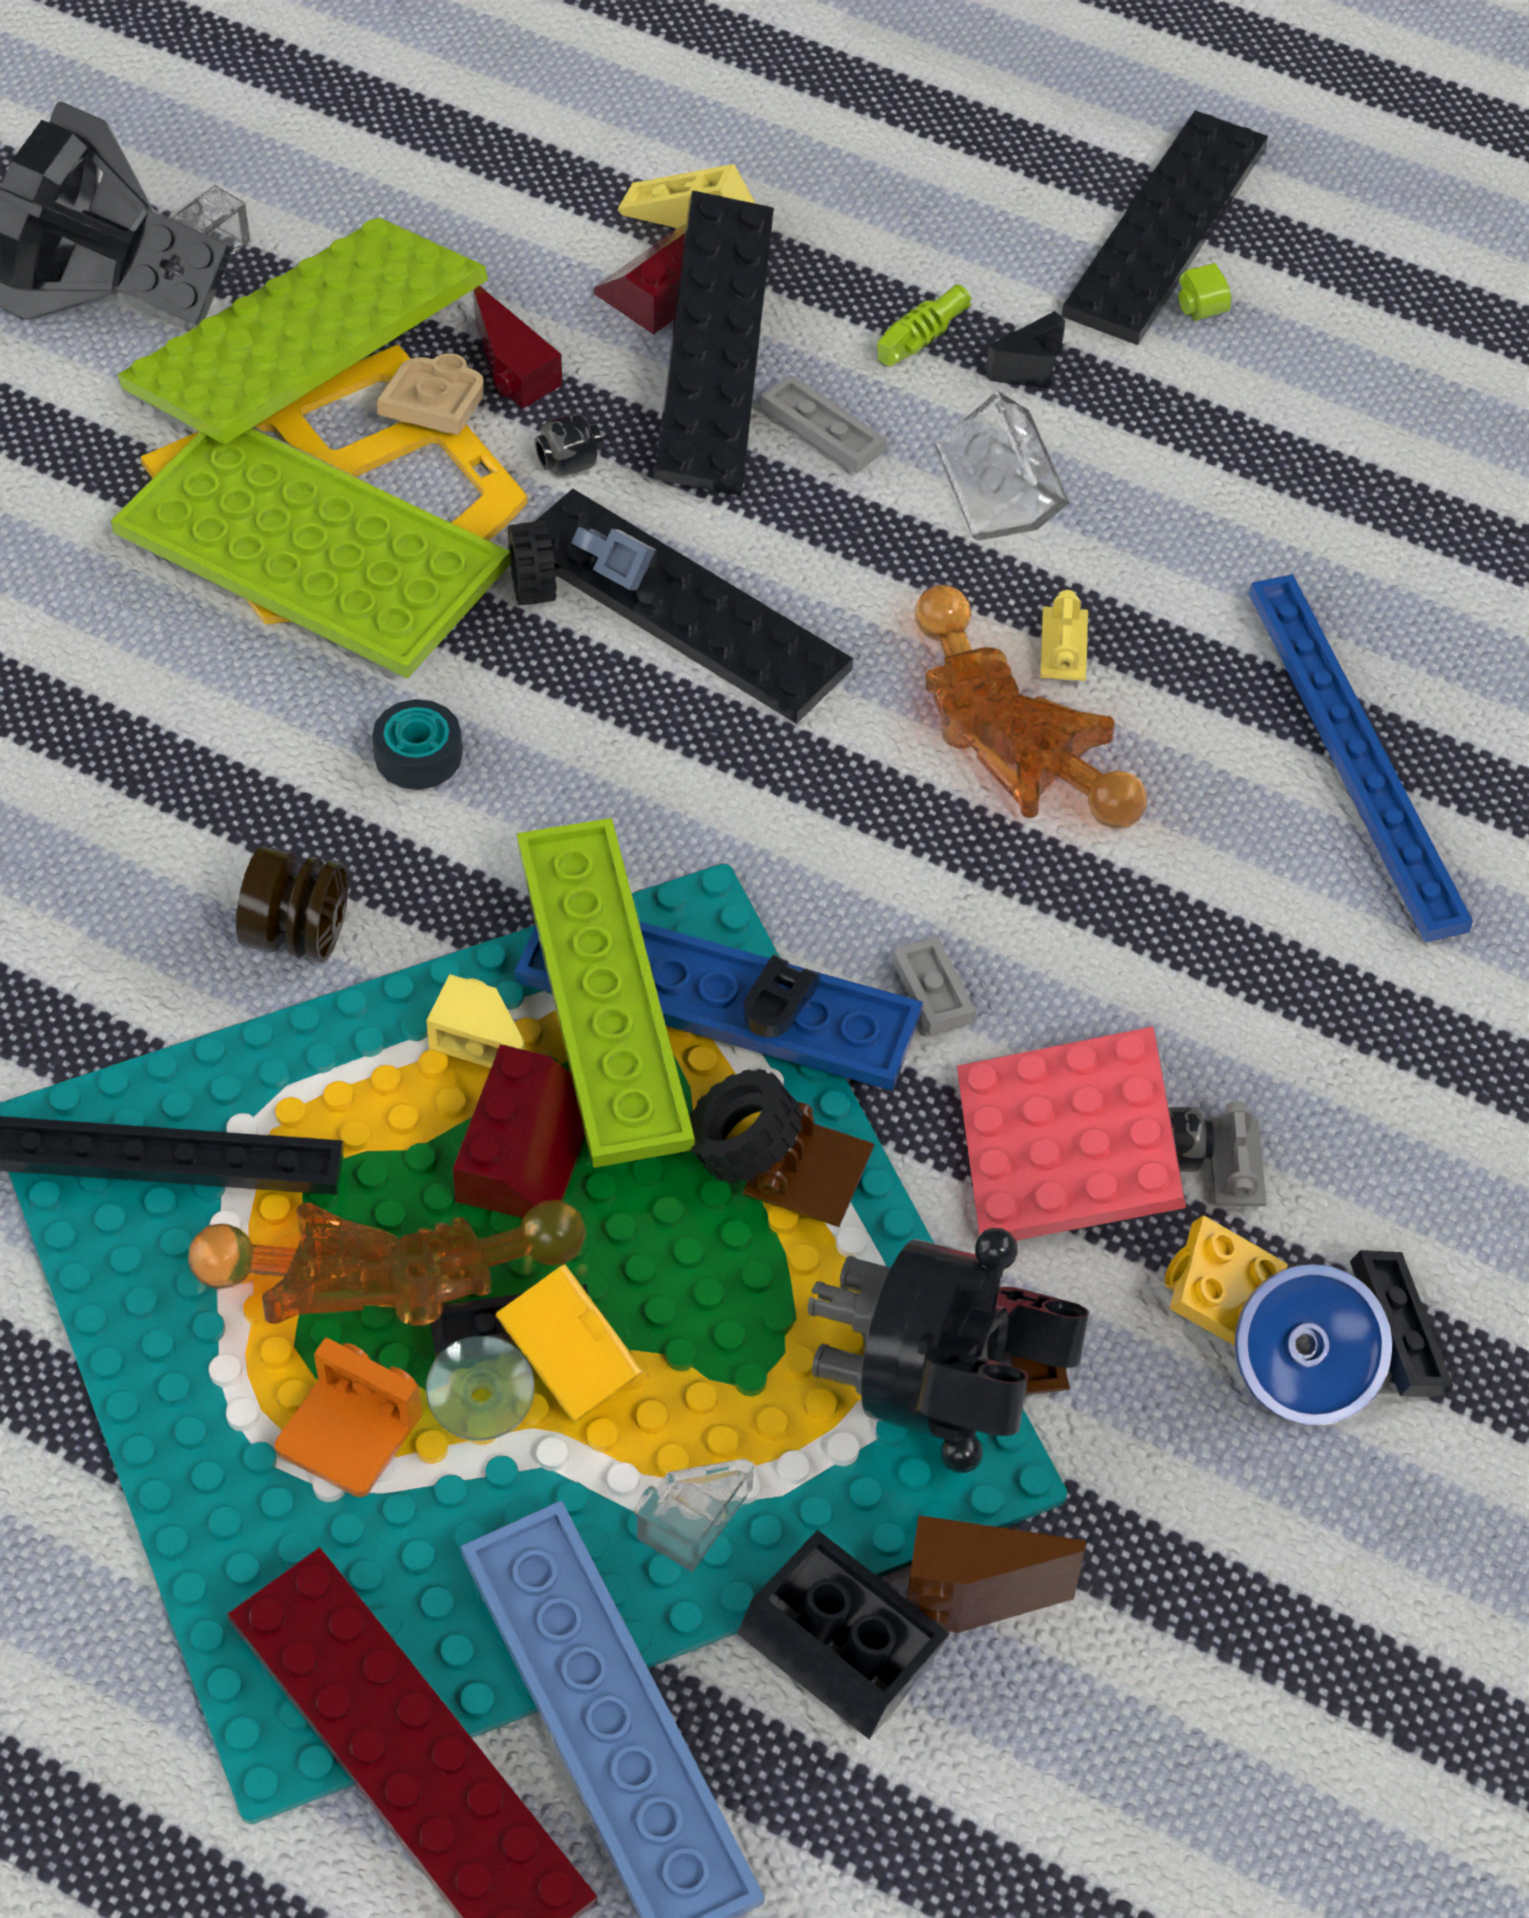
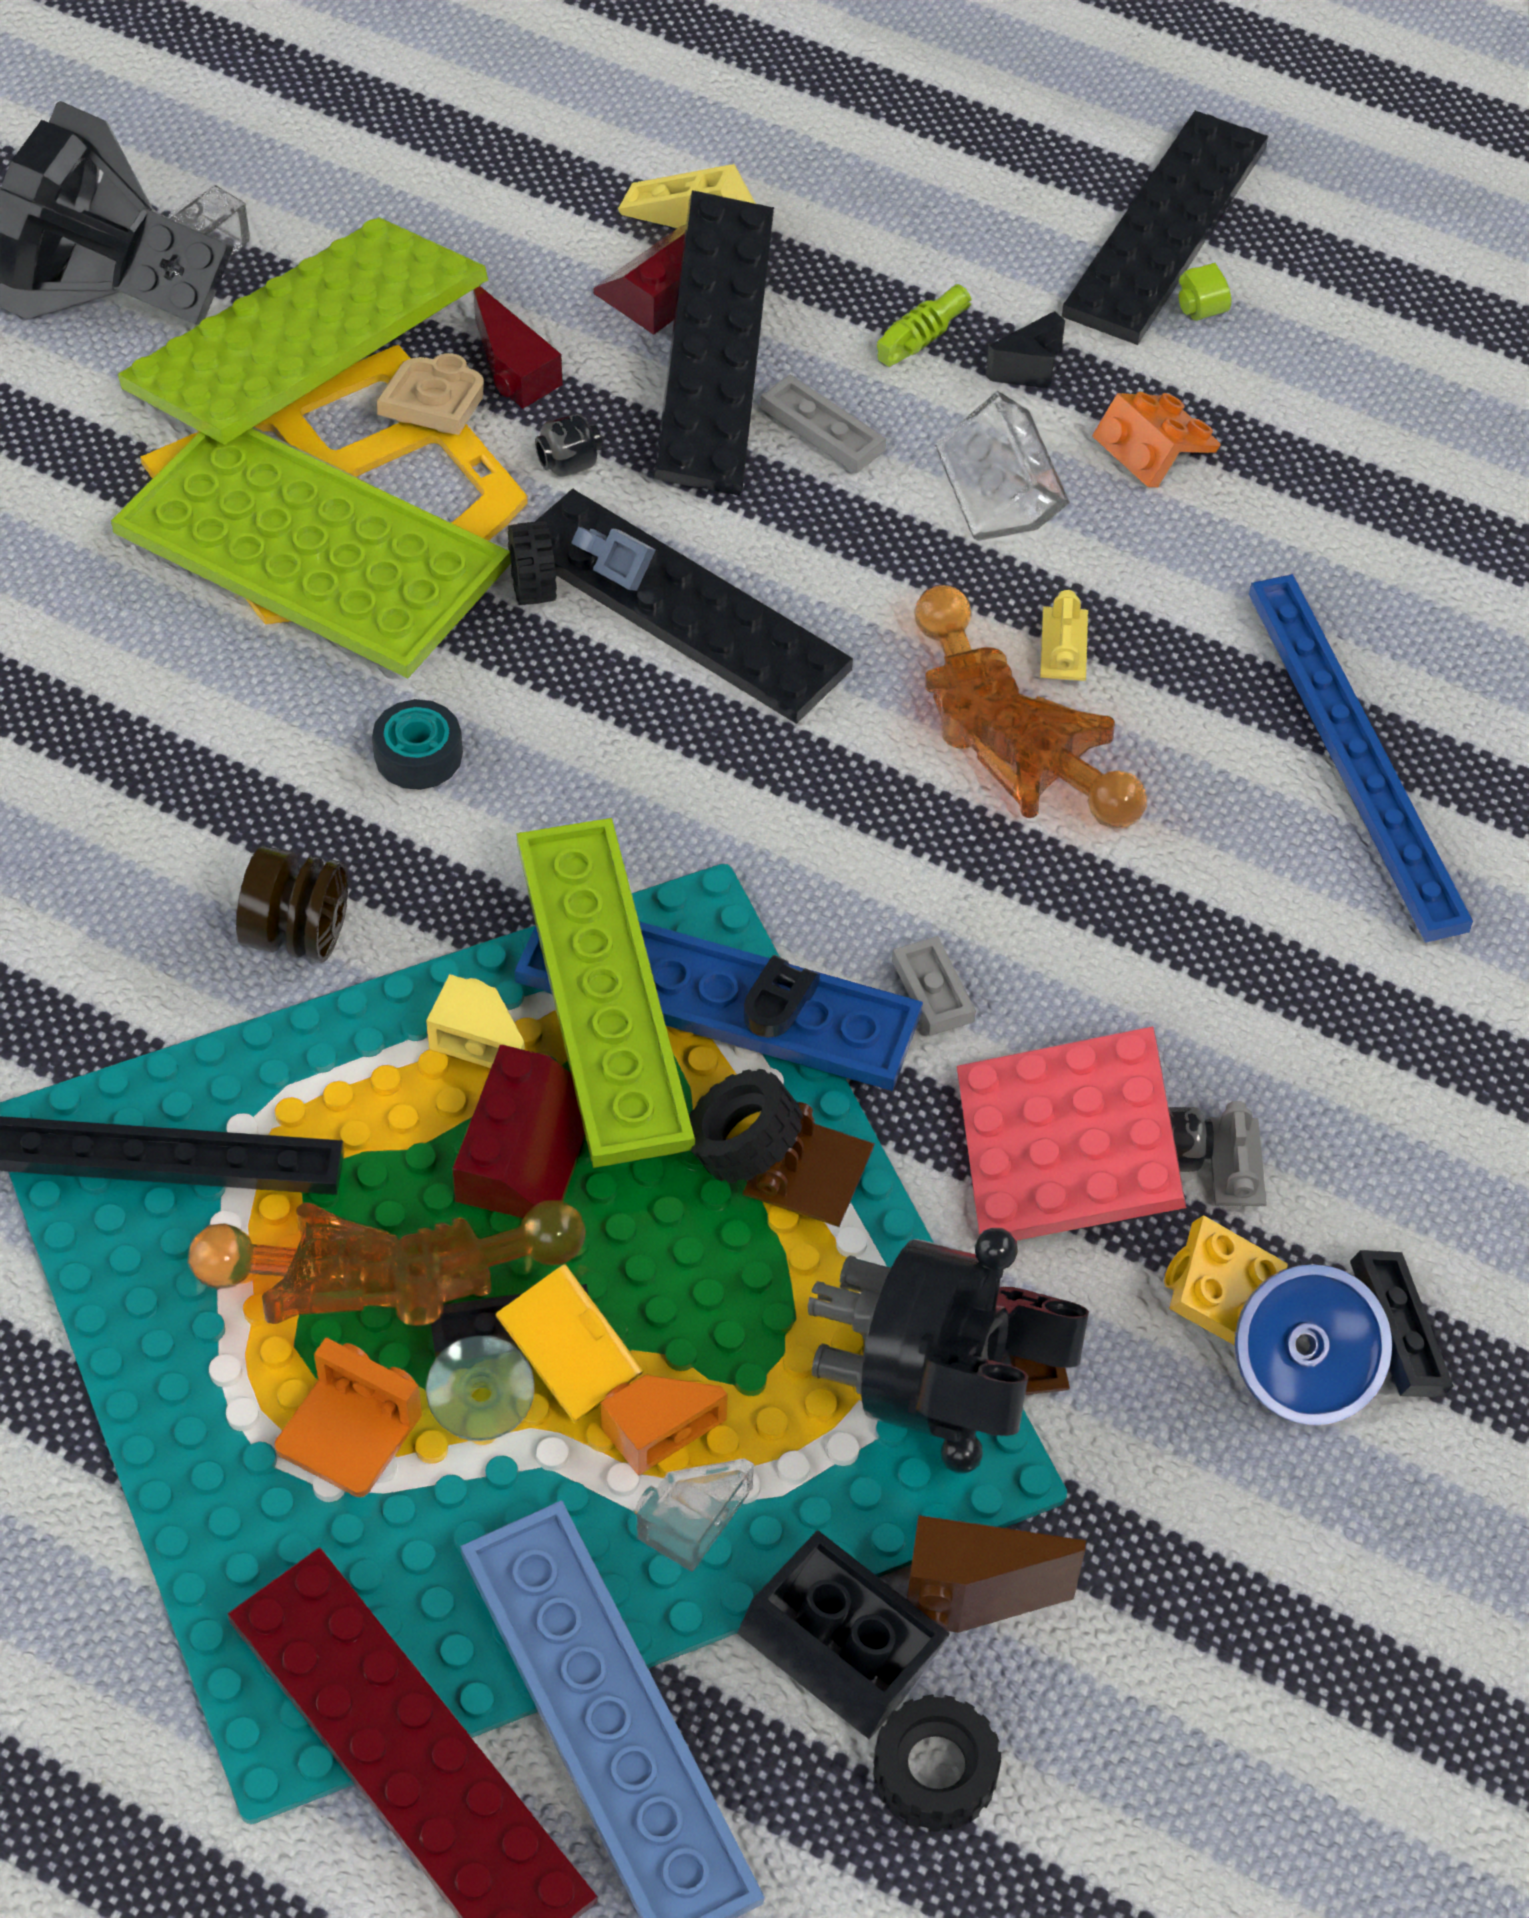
none -> orange slope [601,1375,728,1476]
none -> black tyre [873,1694,1001,1832]
none -> orange bracket [1092,392,1221,487]

